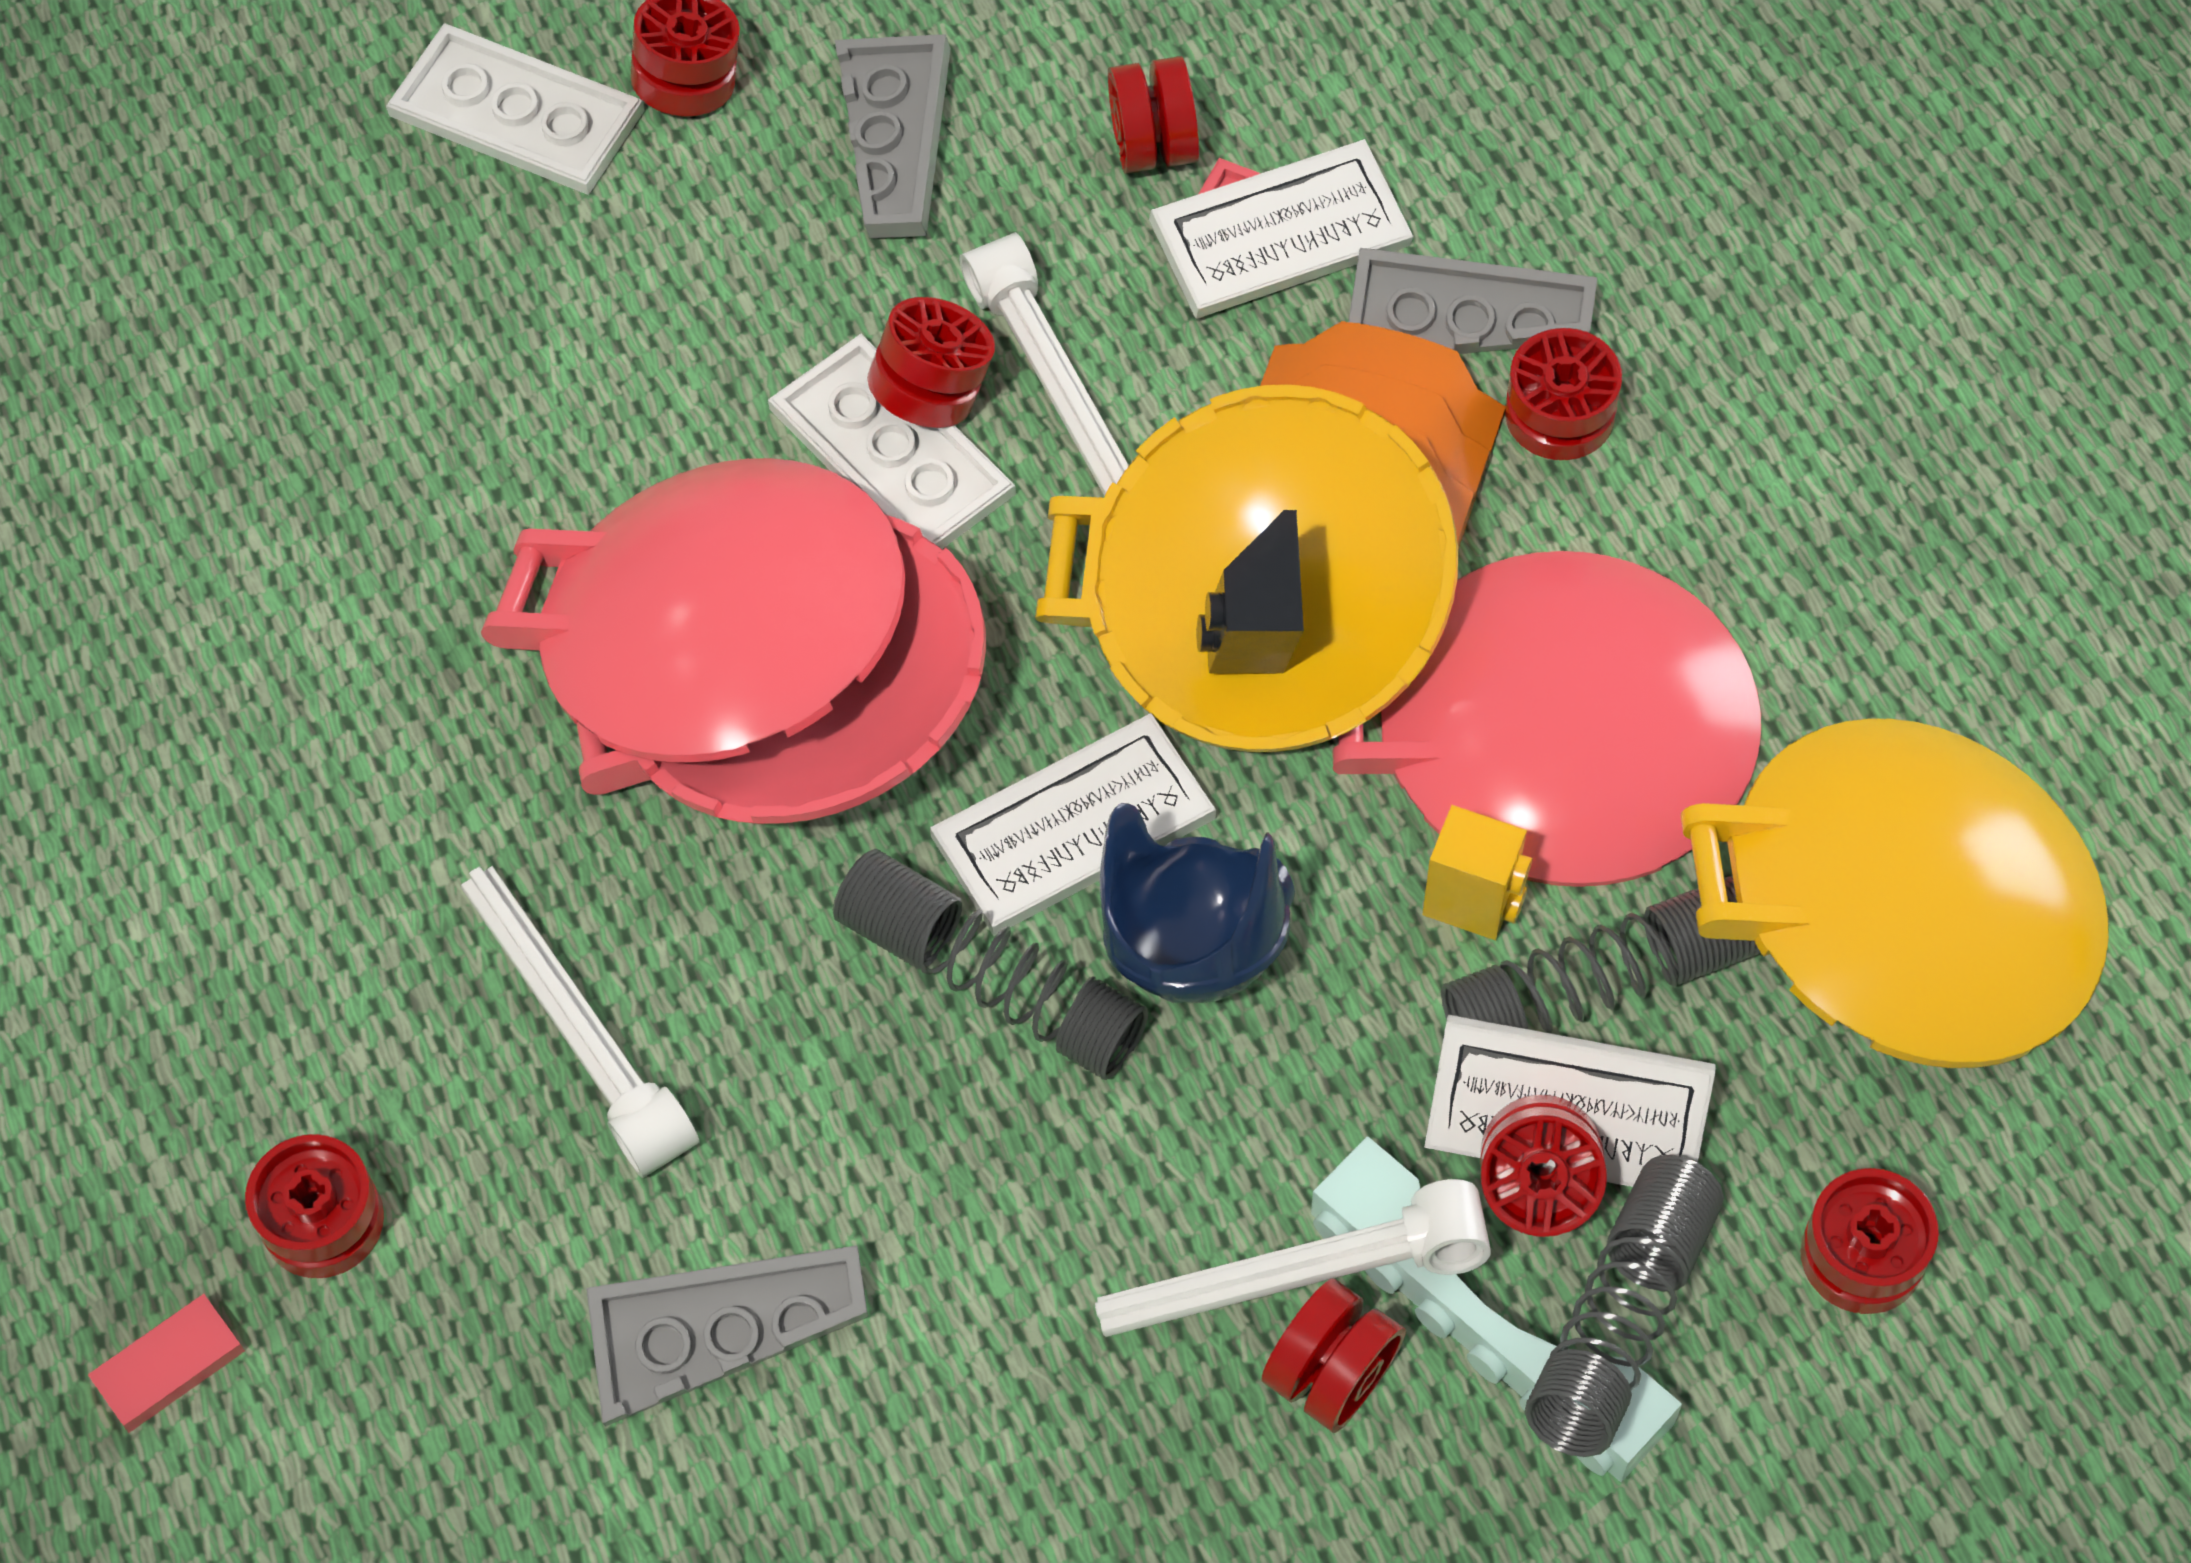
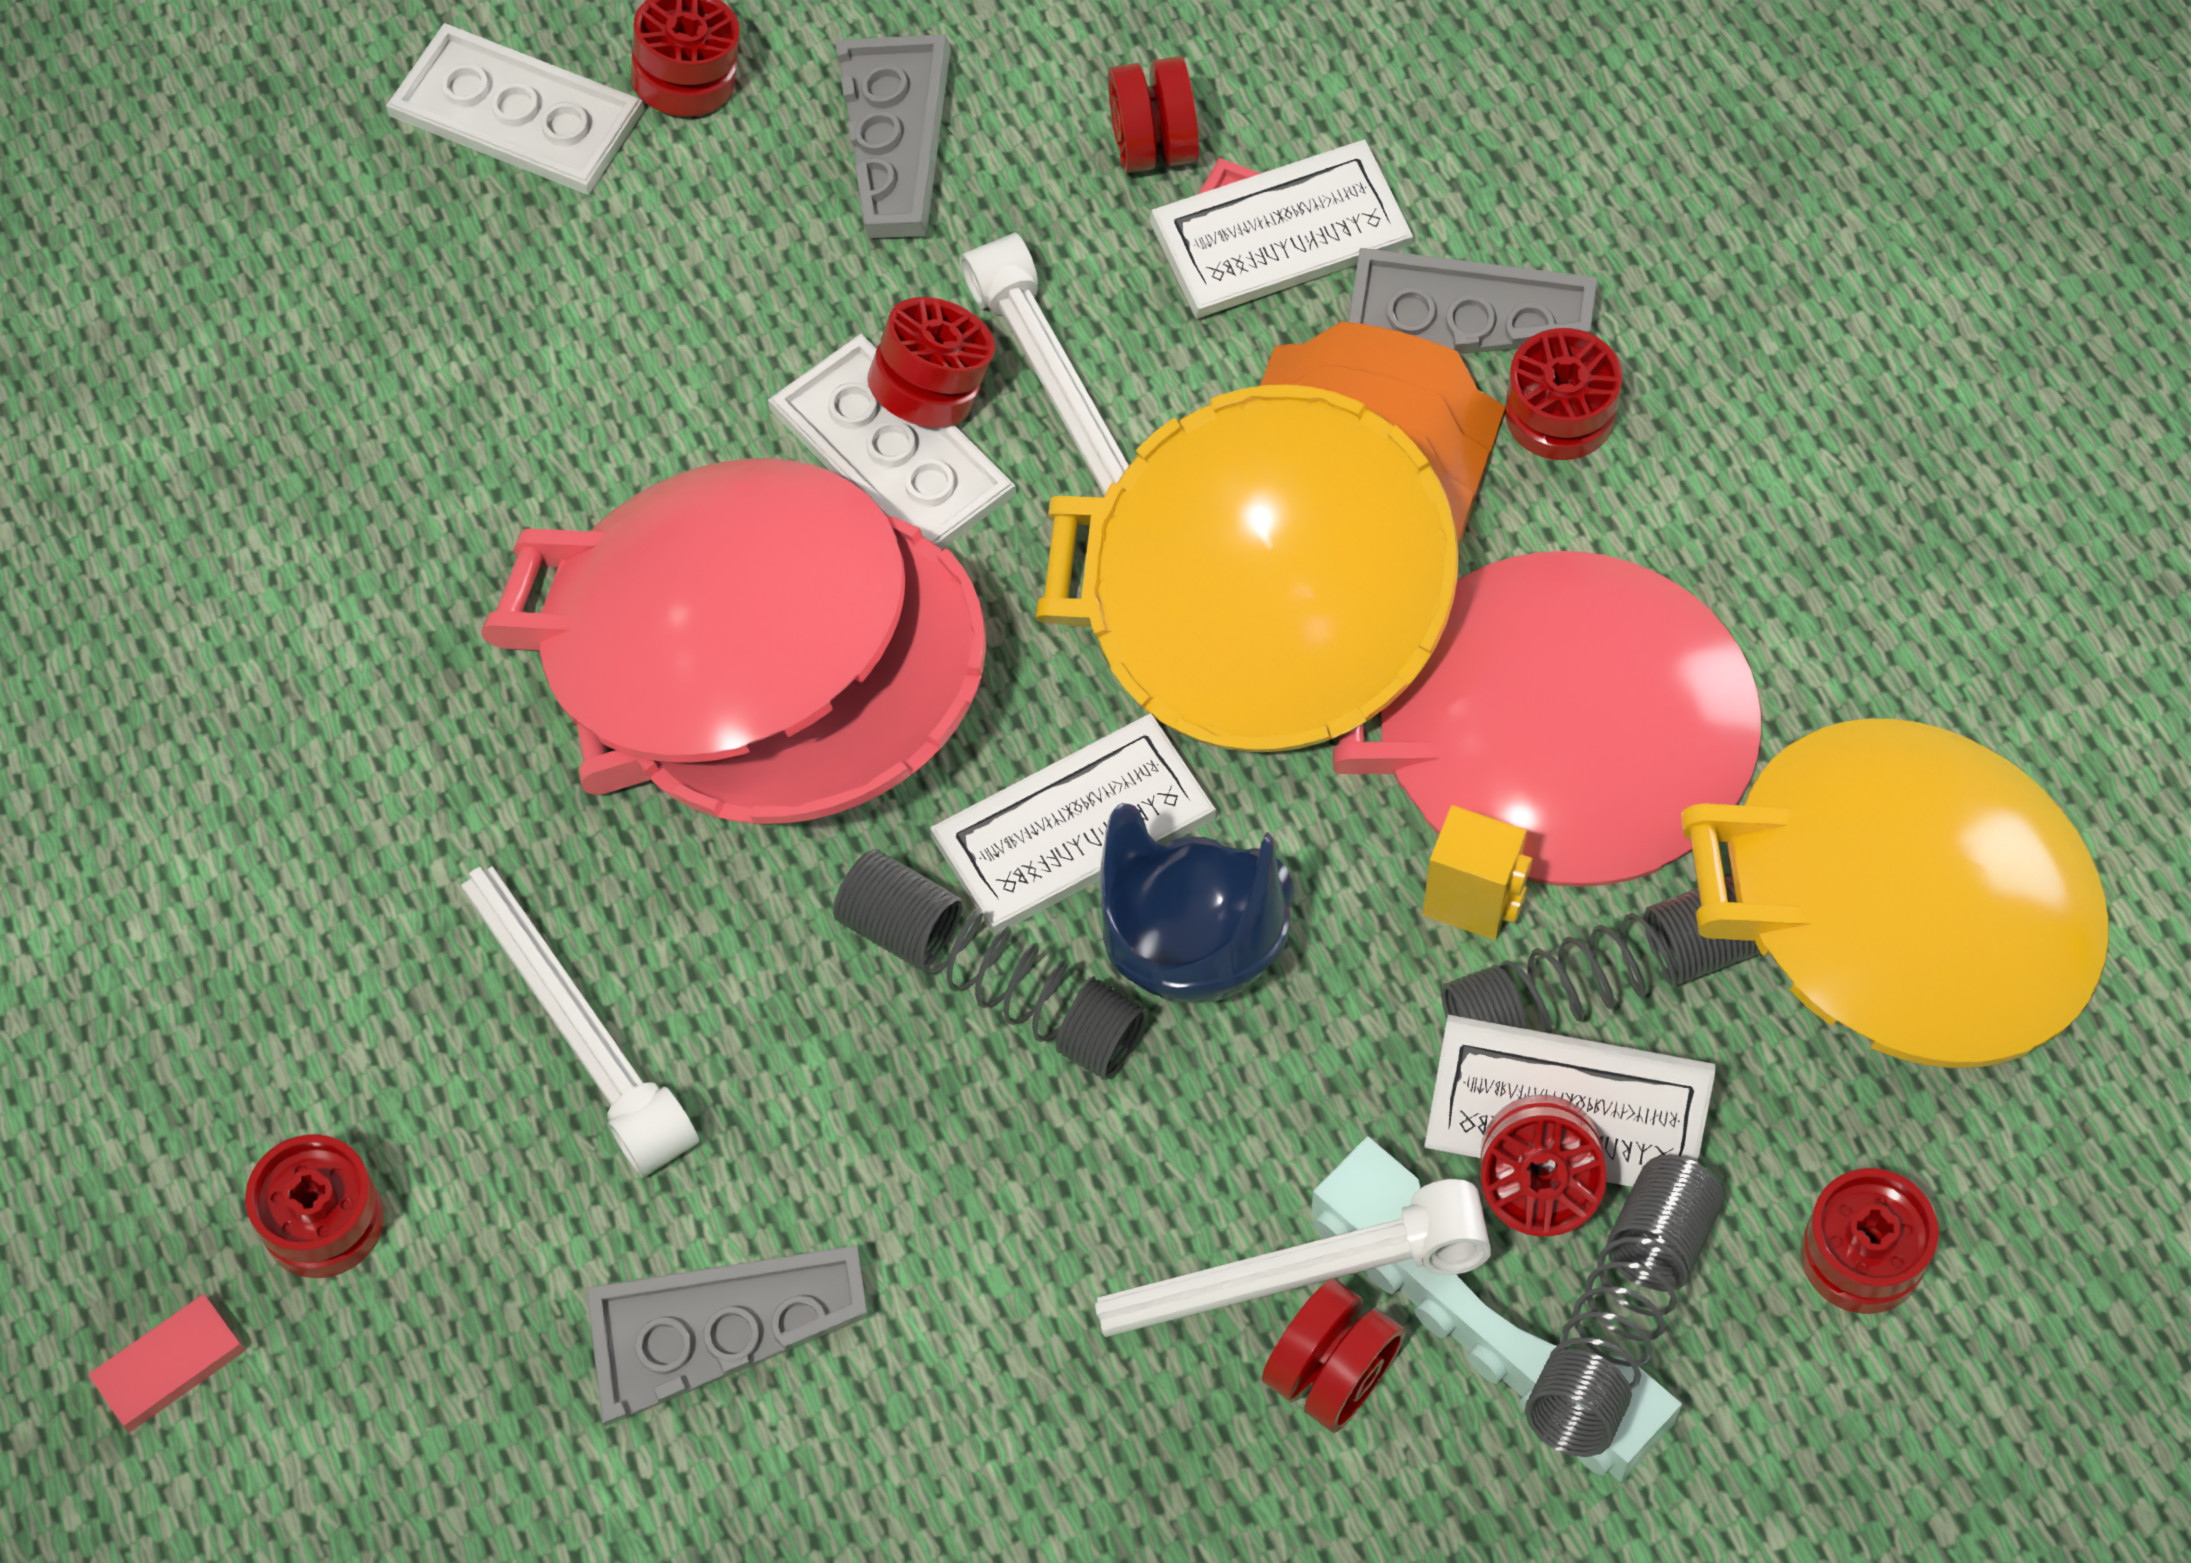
black slope [1196,510,1304,674] -> none

